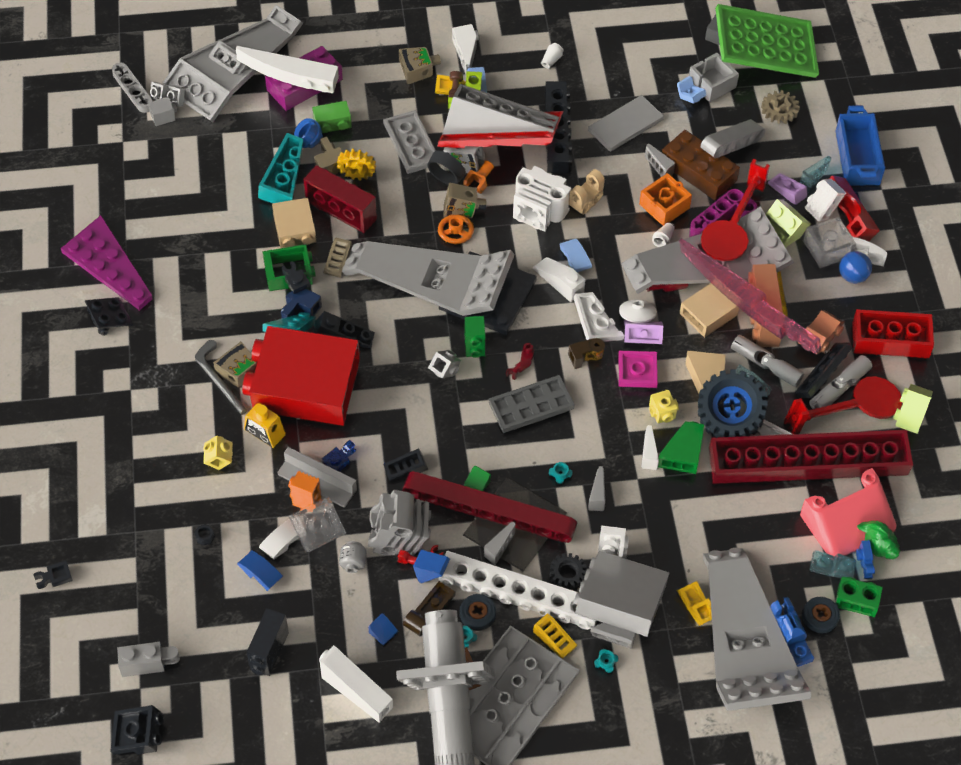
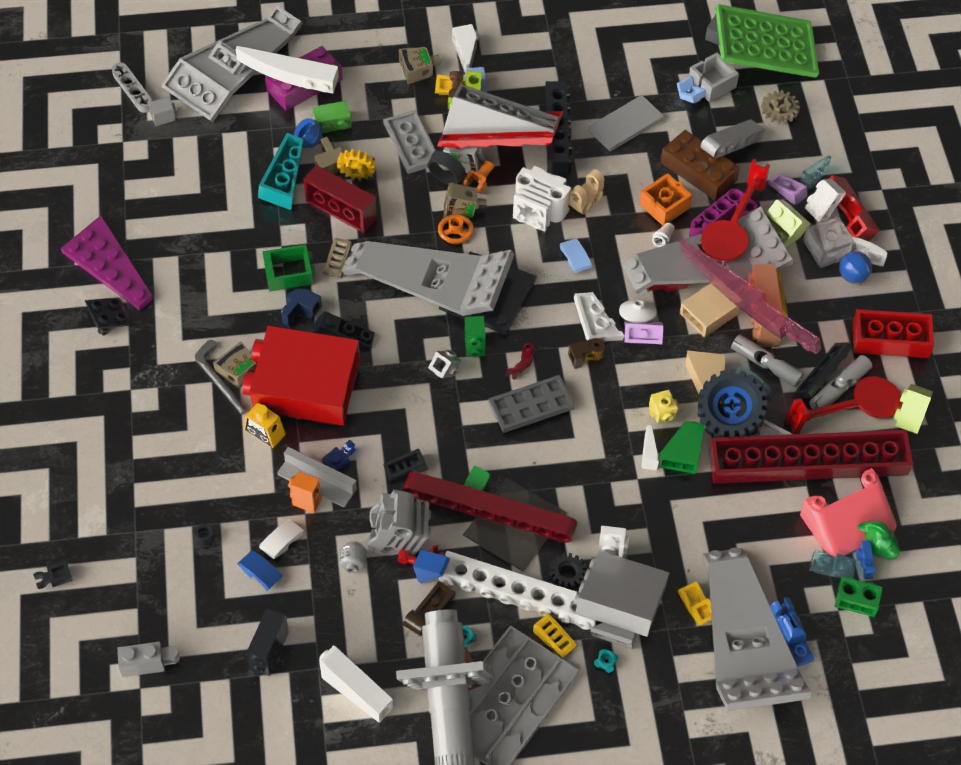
black plate [110,705,164,755] -> none
light grey slope [150,82,185,106] -> none
light yellow brick [204,436,233,470] -> none
teal wing [263,312,316,332] -> none
tan brick [272,198,316,248] -> none
black plate [282,261,311,294] -> none
clear brick [288,497,347,552] -> none
blue slope [368,613,398,646] -> none
black bush [460,594,496,631] -> none
light grey slope [484,522,516,565] -> none
white slope [533,257,585,302] -> none
white cone [541,43,563,69] -> none
teal plate [549,462,572,483] -> none
light grey slope [588,466,605,511] -> none
dark pink plate [618,351,658,388] -> none
light grey slope [645,144,675,177] -> none
nougat brick [798,310,844,354] -> none
black bush [802,597,840,633] -> none
blue container [835,105,885,186] -> none

